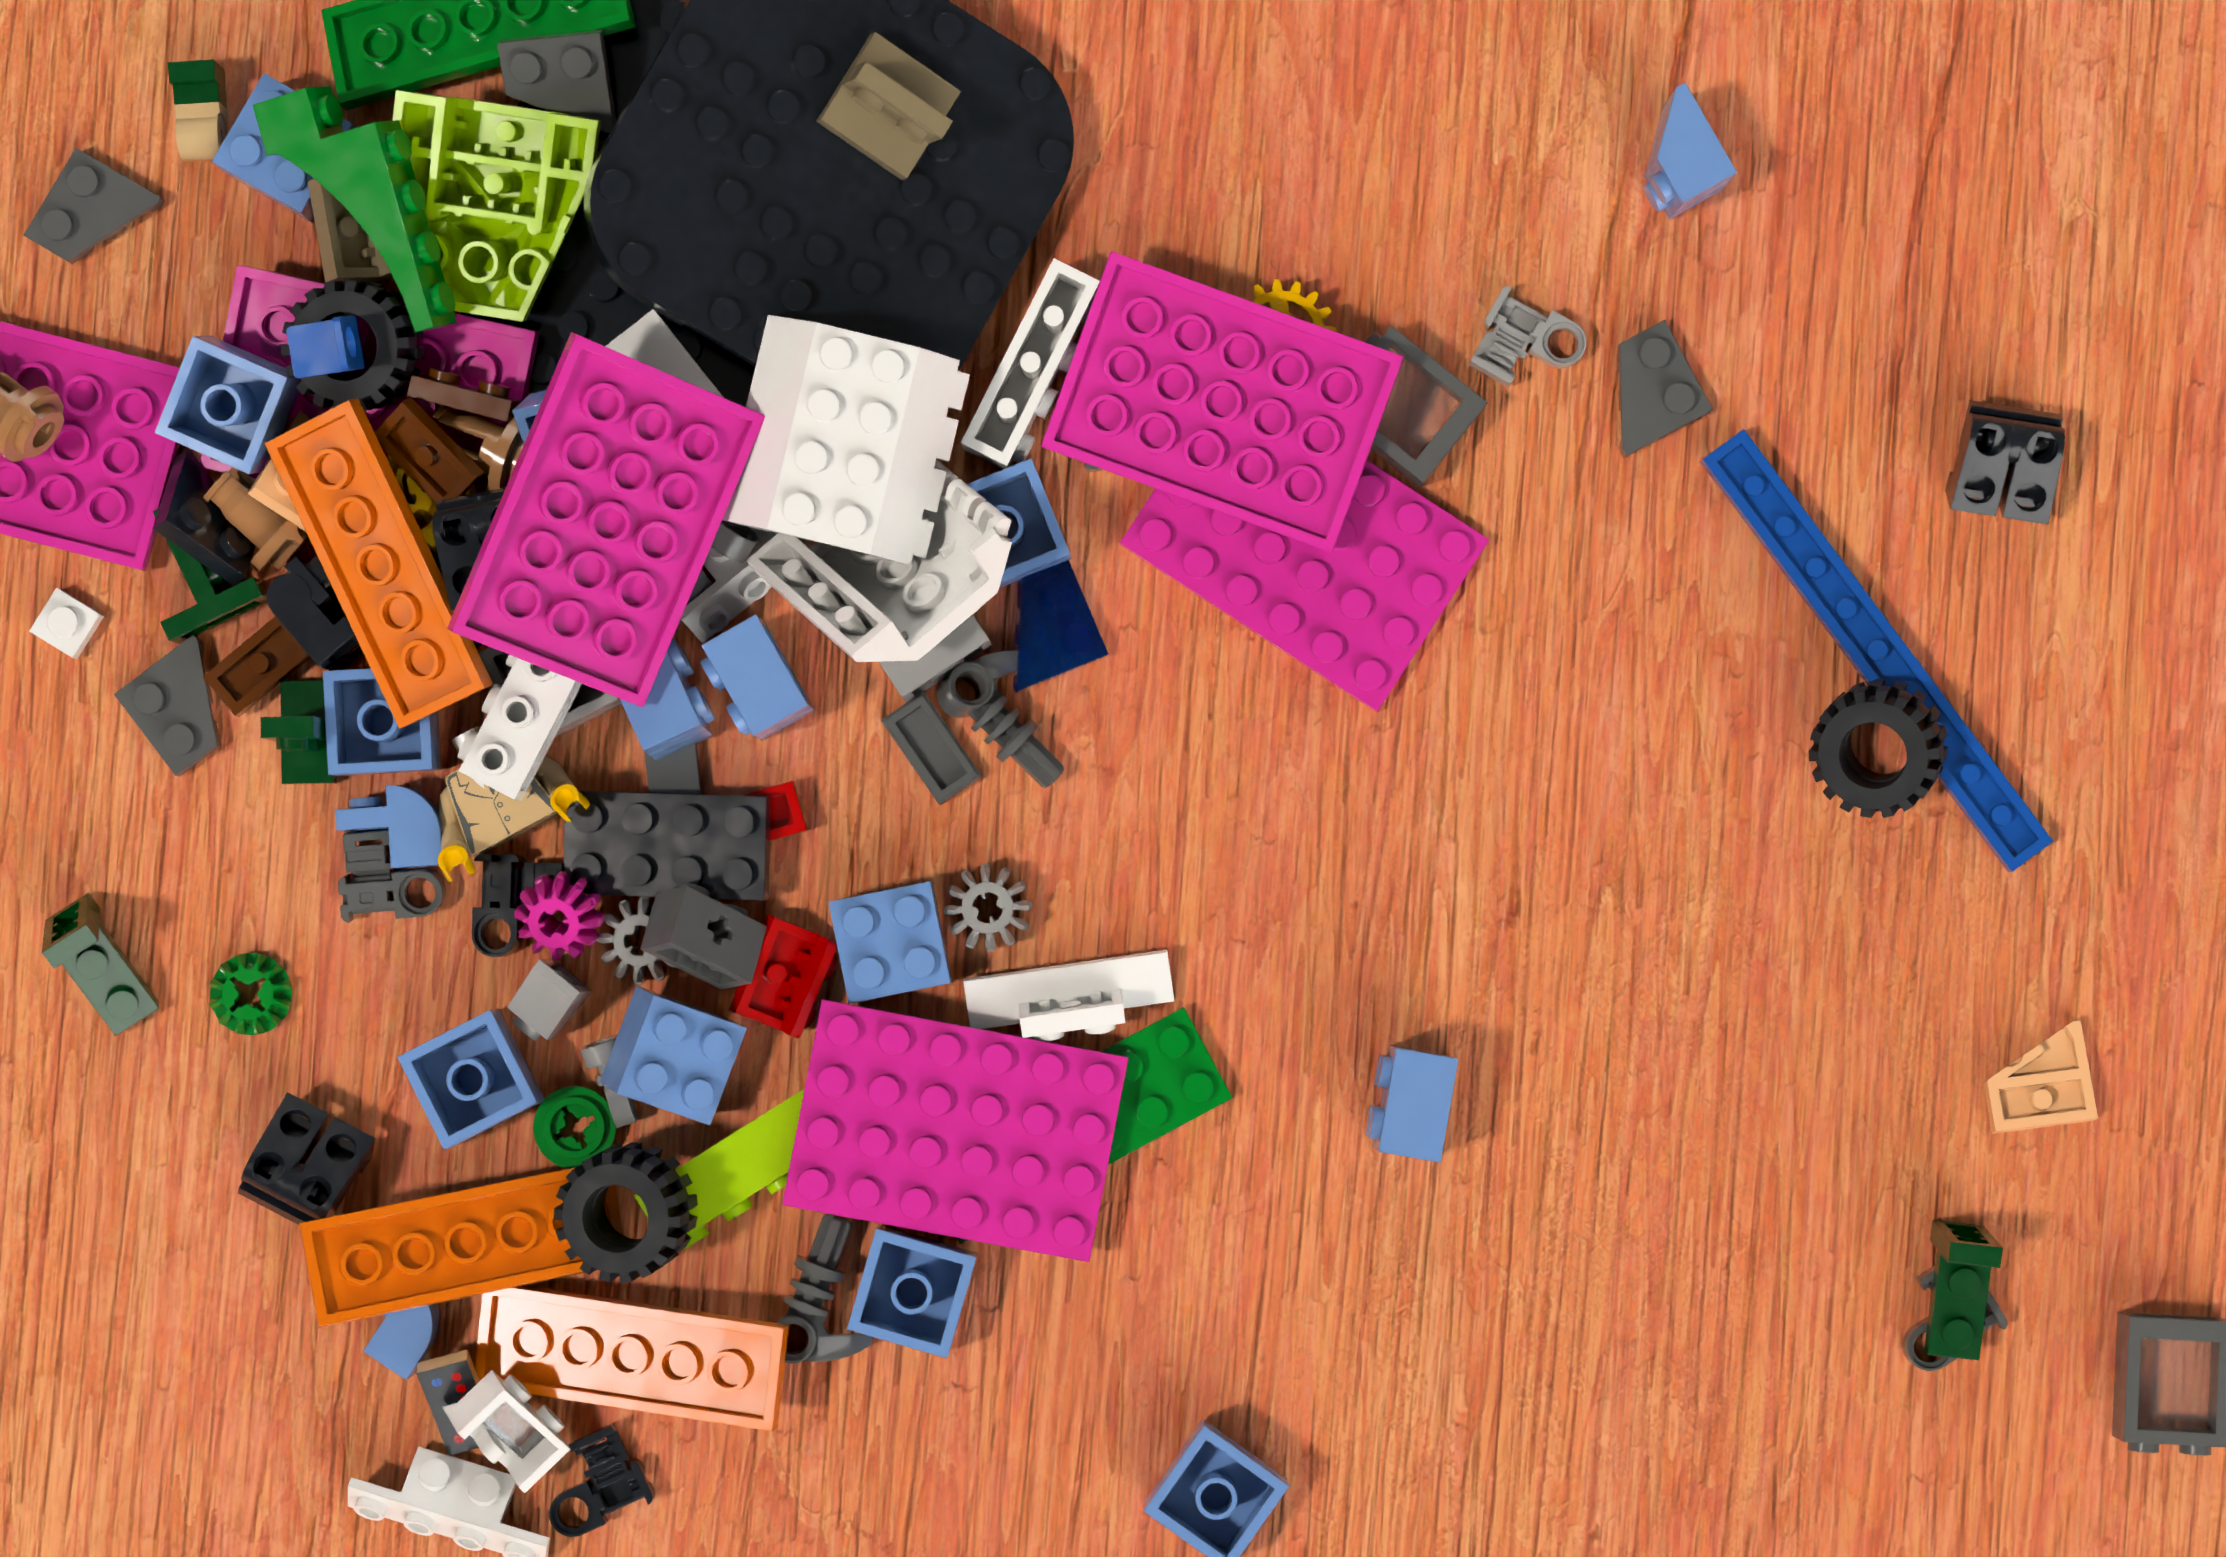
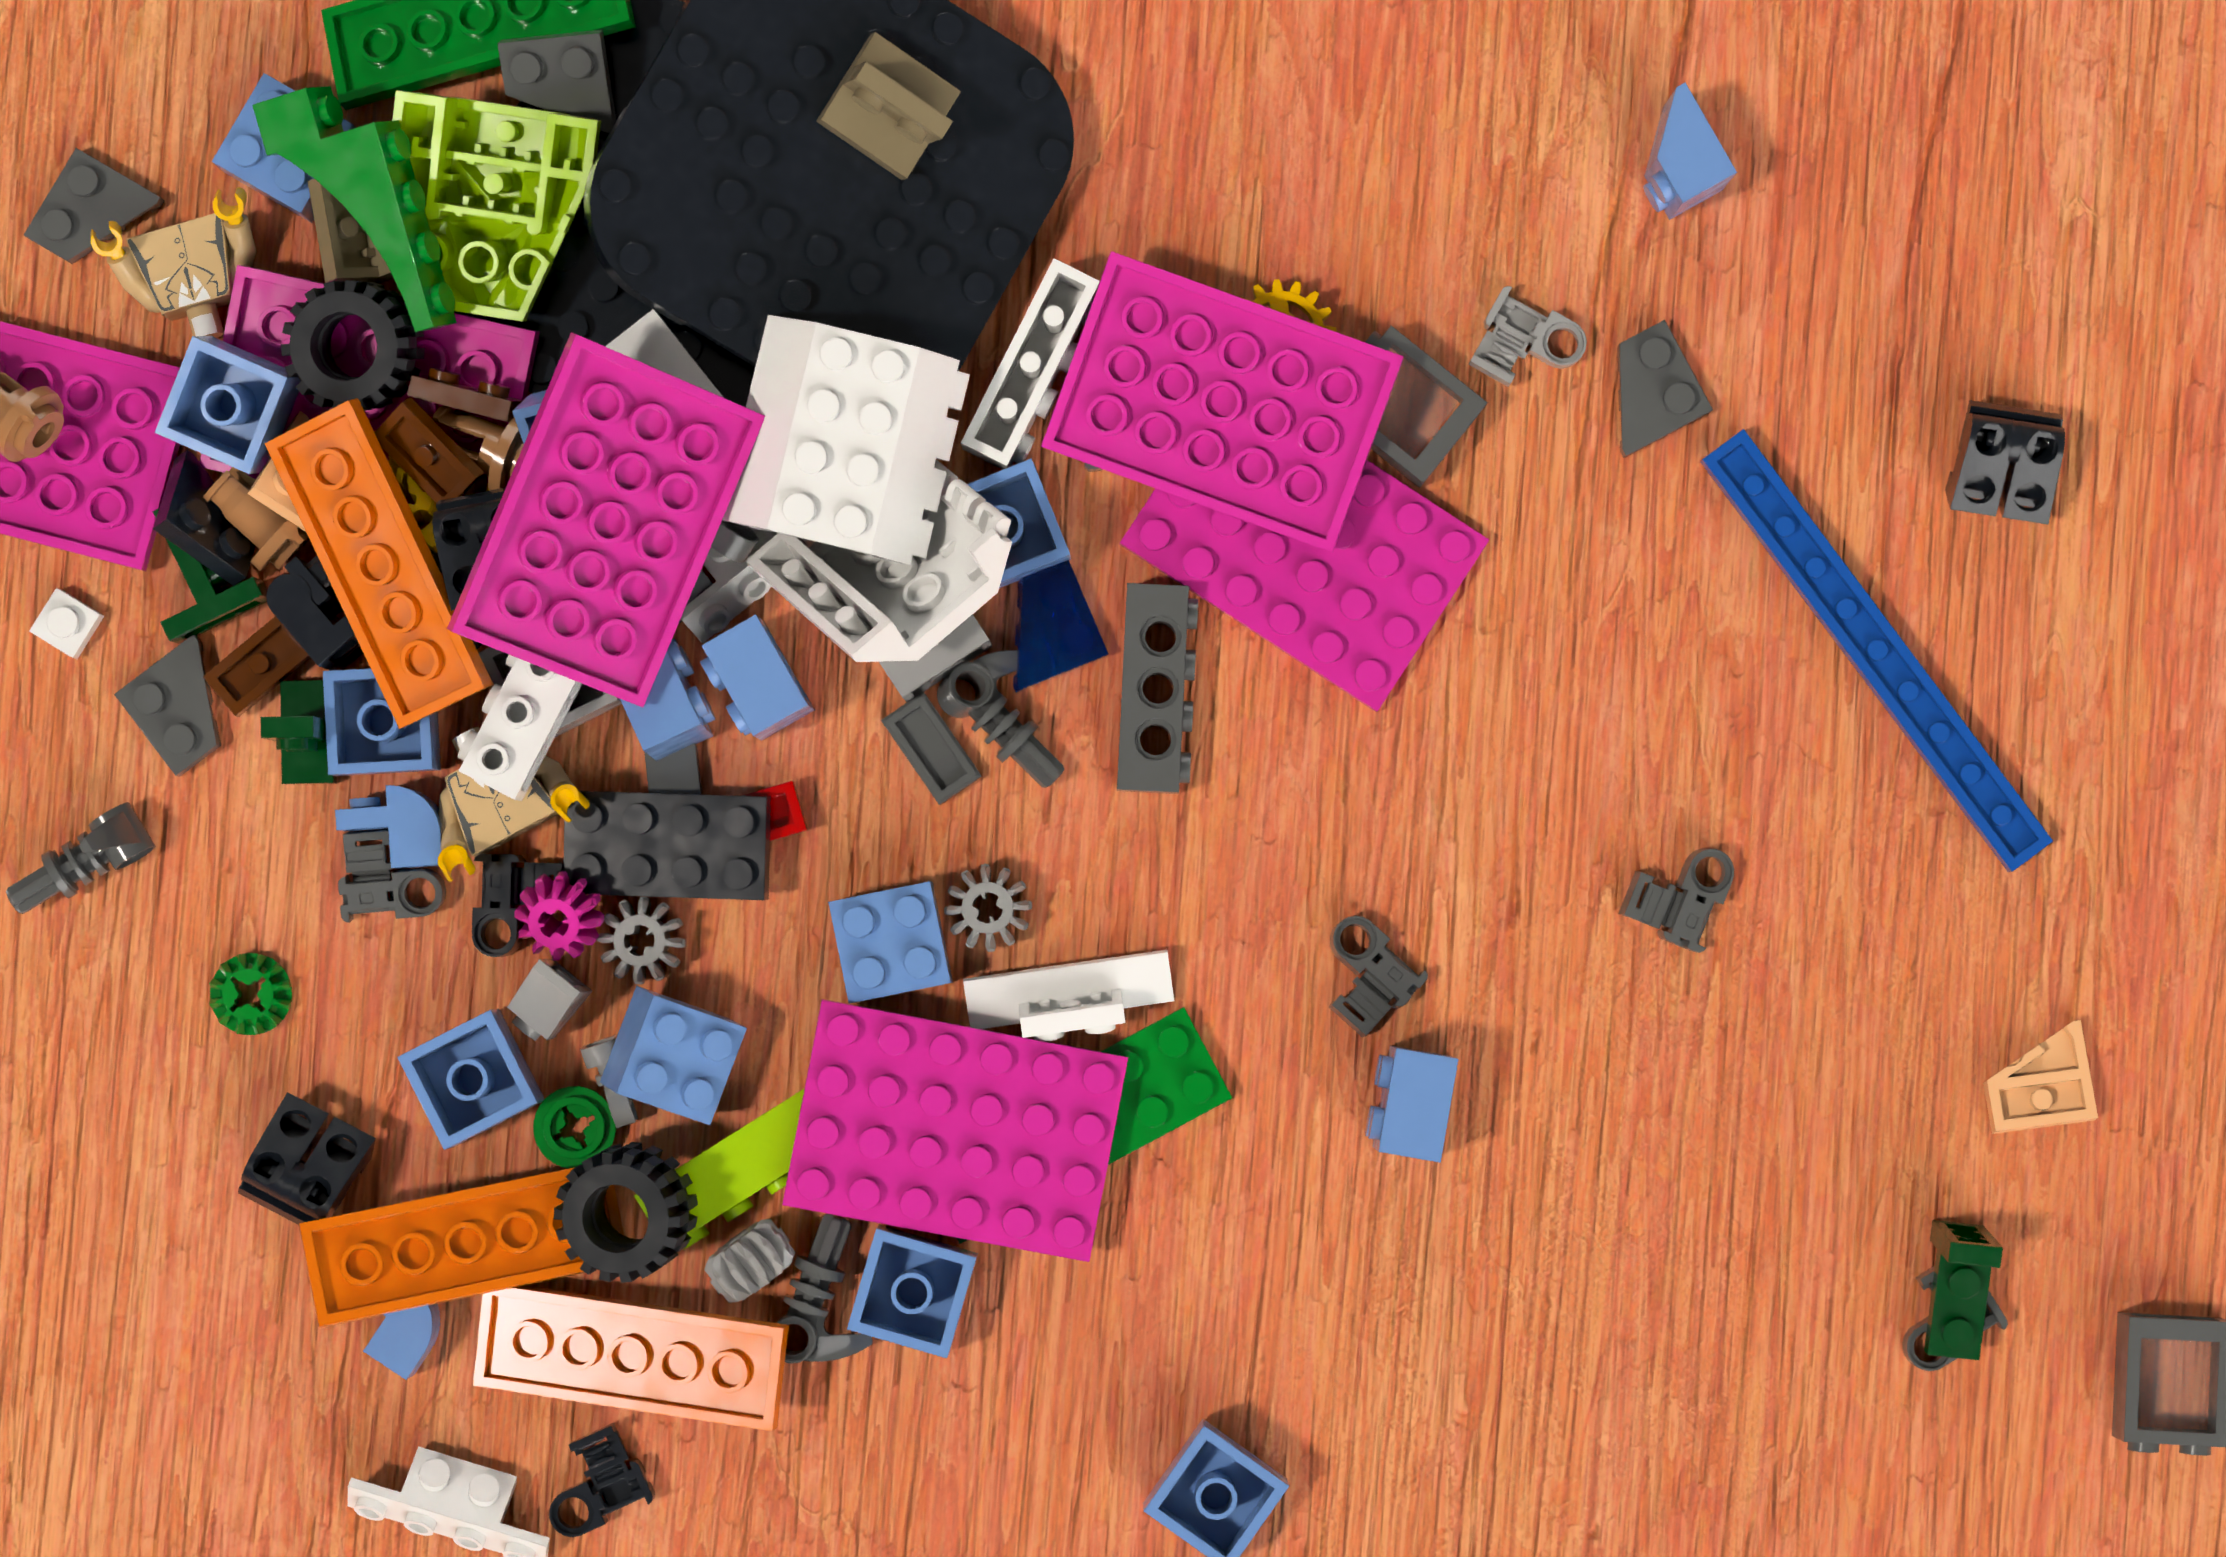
bracket [42,892,159,1036] -> none
leg [168,59,228,161] -> none
bracket [286,316,365,379] -> none
black tile [416,1350,497,1456] -> none
white window [442,1370,570,1493] -> none
dark grey brick [640,883,767,990] -> none
red bracket [729,914,837,1039] -> none
black tyre [1809,679,1948,818] -> none
none -> dark grey piece [6,802,156,914]
none -> tan torso [90,187,257,338]
none -> light grey gear [704,1219,795,1303]
none -> dark grey brick [1117,583,1198,794]
none -> dark grey piece [1329,916,1428,1038]
none -> dark grey piece [1618,848,1734,953]

